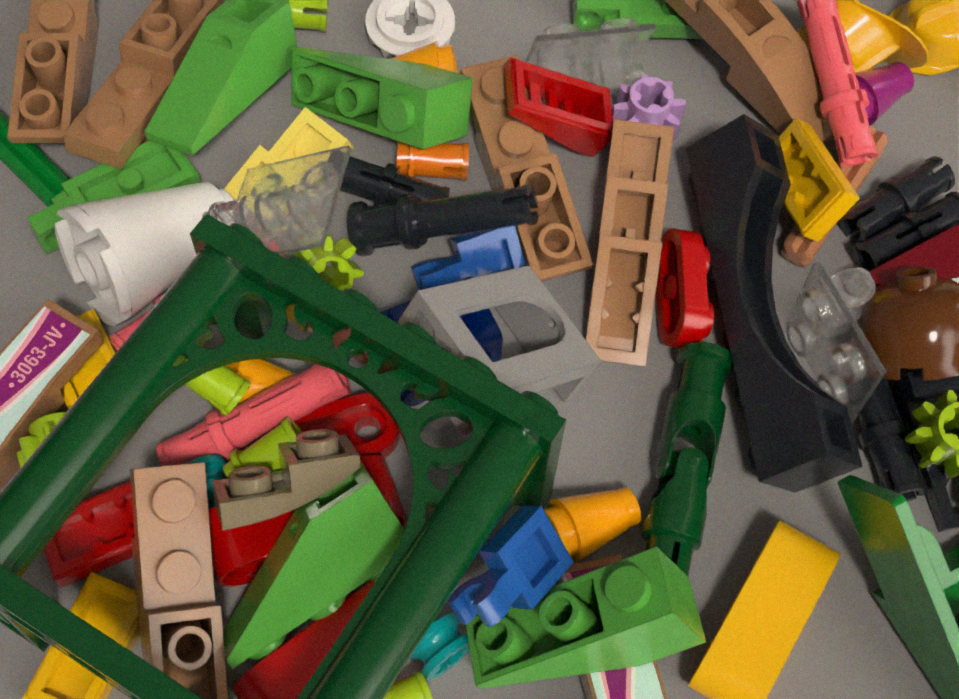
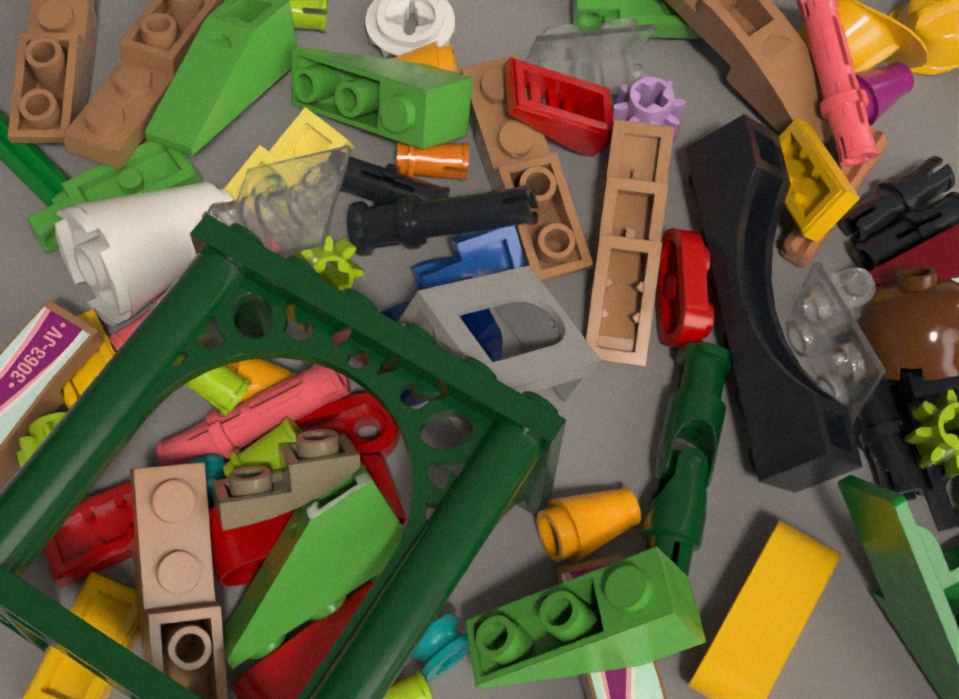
blue plate [447,506,574,627] -> none

